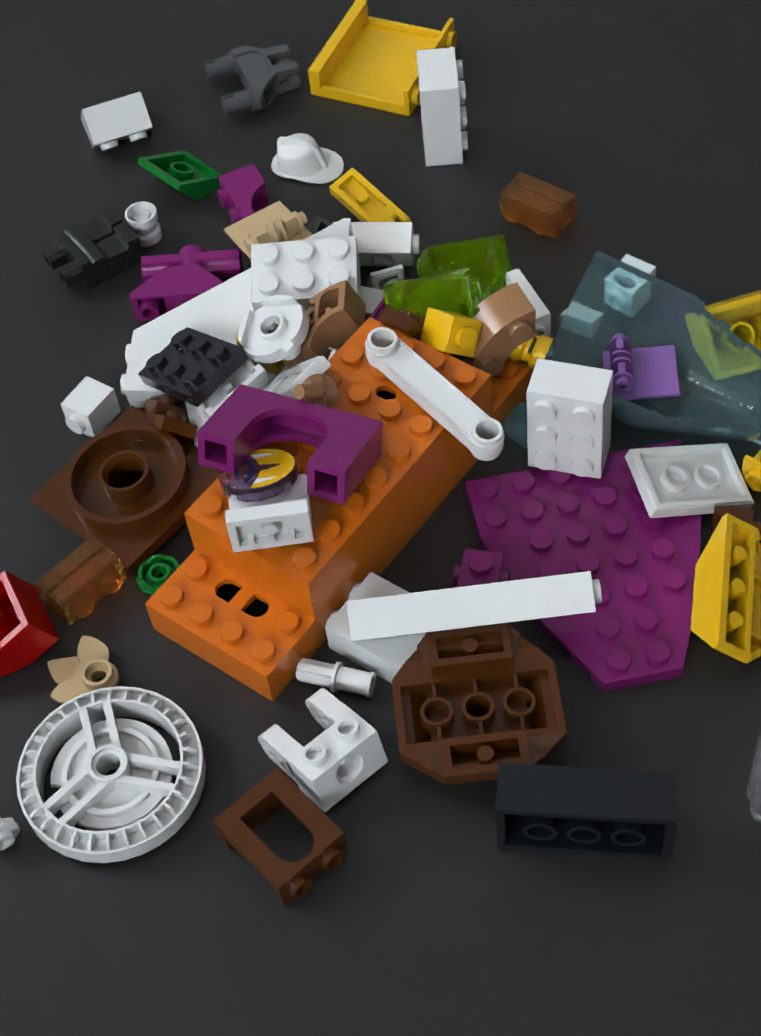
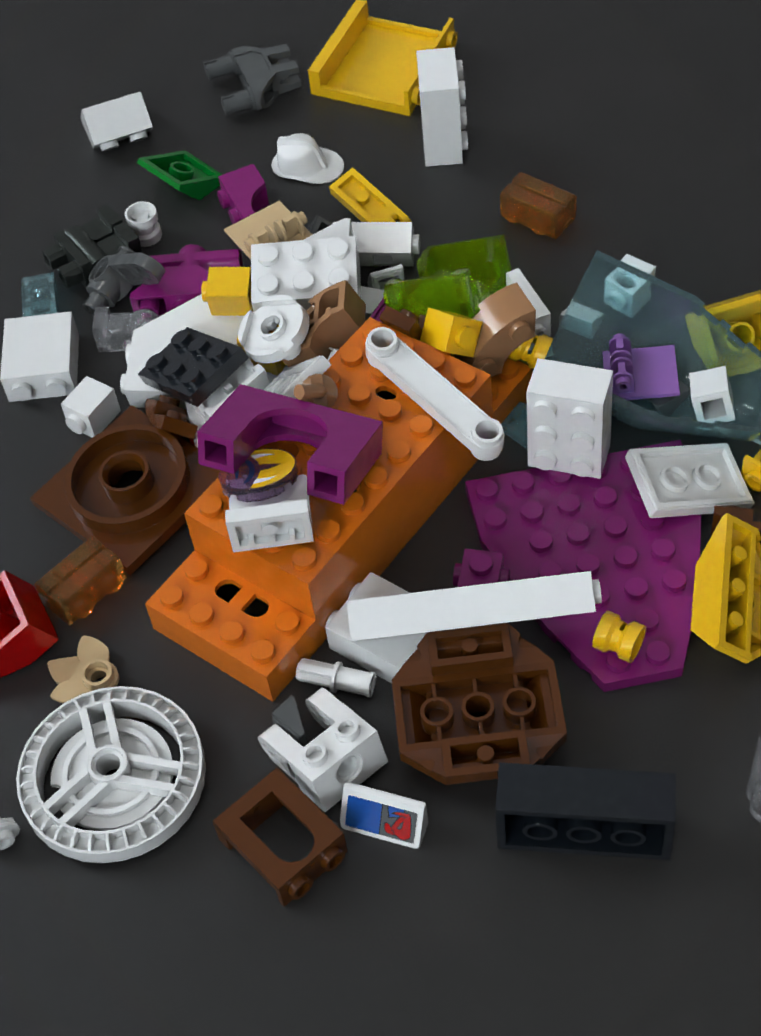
green plate [136,554,180,596] -> none
none -> white brick [0,311,79,402]
none -> clear light blue slope [21,272,59,317]
none -> dark grey piece [82,245,166,317]
none -> clear leg [92,307,159,353]
none -> yellow brick [201,267,253,316]
none -> dark grey slope [272,695,307,747]
none -> slope [340,782,428,849]
none -> yellow wheel [592,611,646,663]
none -> white brick [689,365,736,428]

